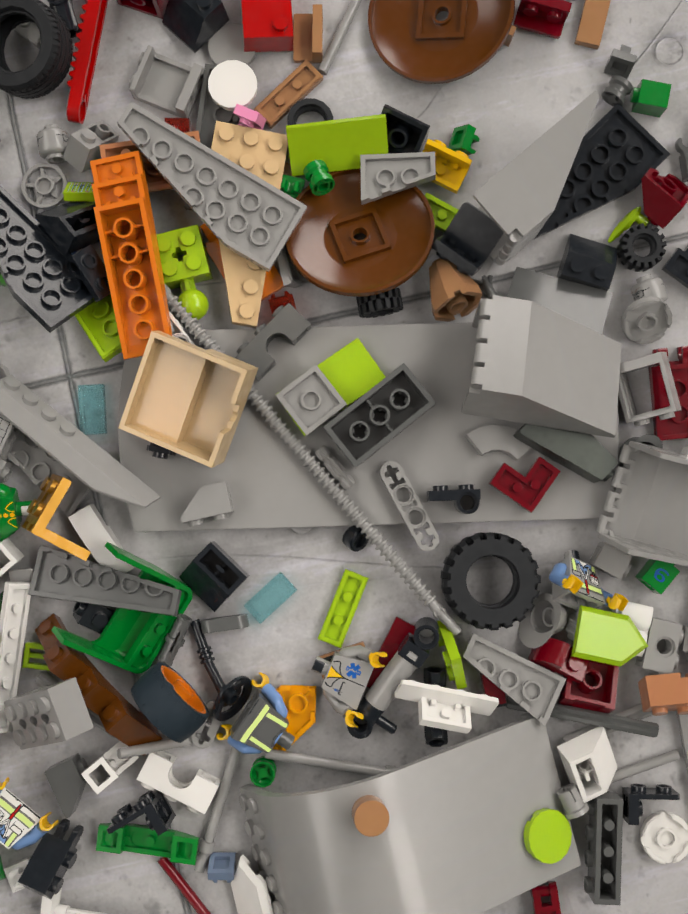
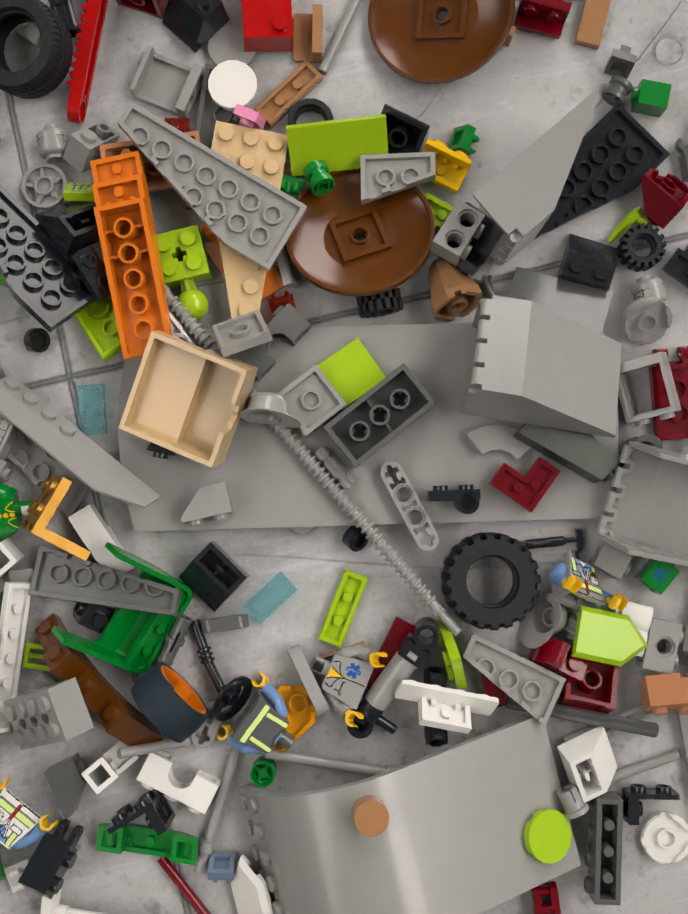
none -> black tile [24,328,50,353]
none -> light grey tile [211,310,273,358]
none -> light grey piece [240,392,301,428]
none -> light grey beam [287,644,330,716]
none -> light grey brick [430,200,485,266]
none -> black piece [525,529,584,553]

